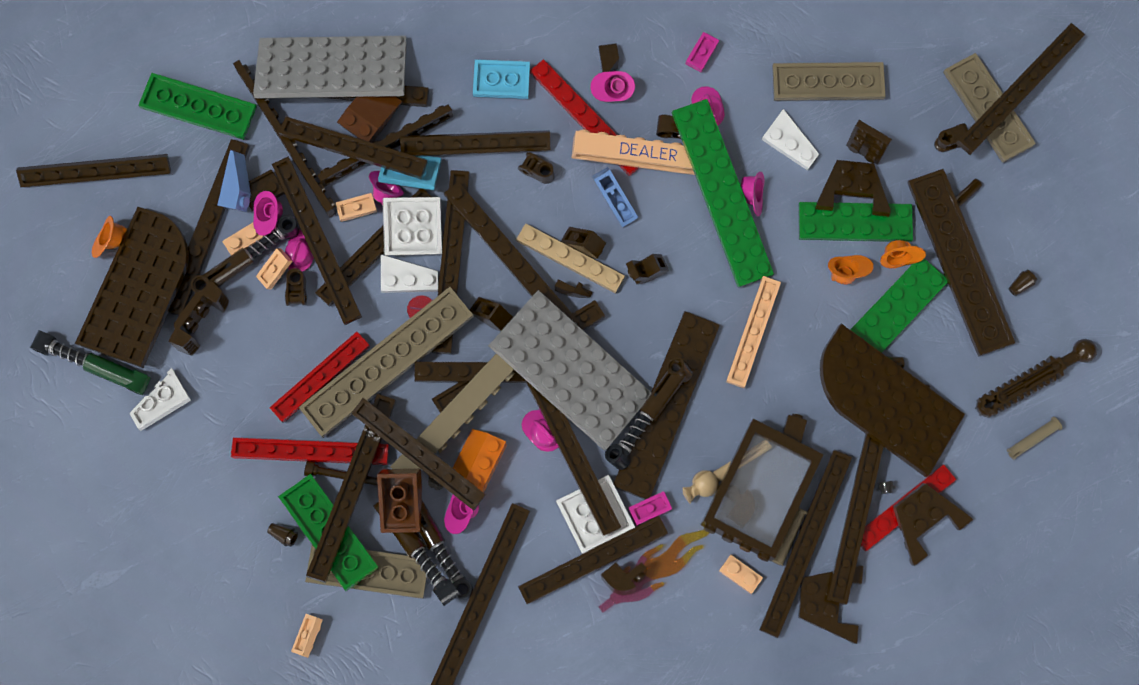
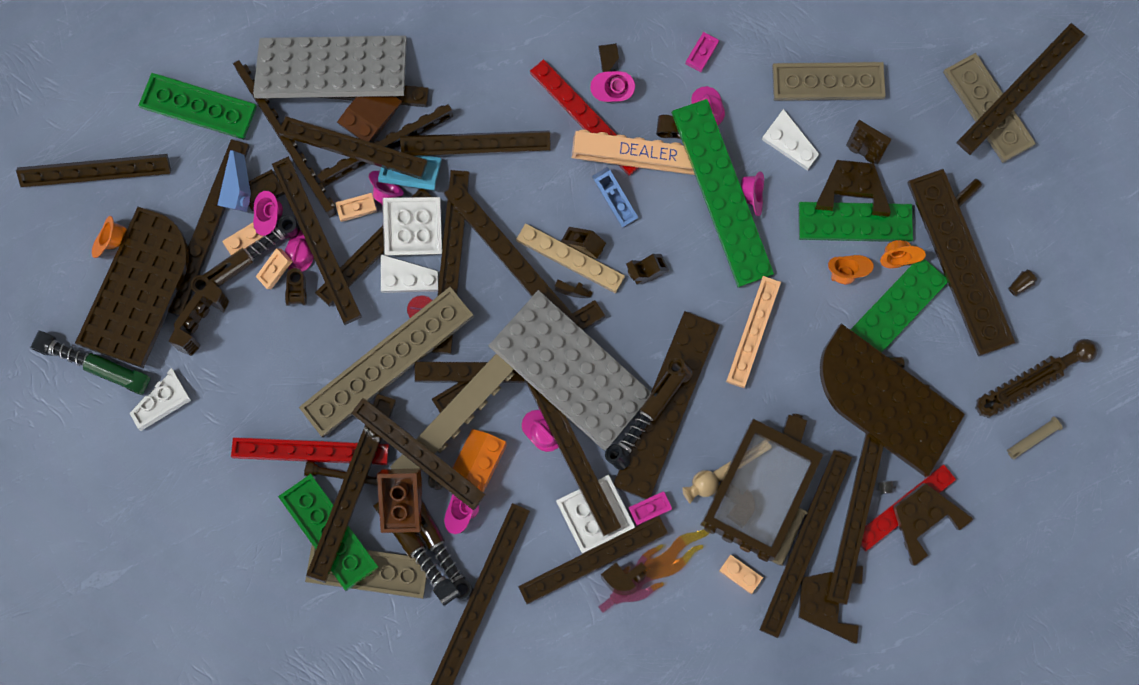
dark brown cone [267,523,298,547] -> none
red plate [269,332,370,423] -> none
light nougat plate [291,614,323,658] -> none
dark brown slope [470,297,513,332] -> none
medium azure plate [473,60,530,99] -> none
dark brown piece [518,152,554,184] -> none
dark brown piece [934,123,968,152] -> none

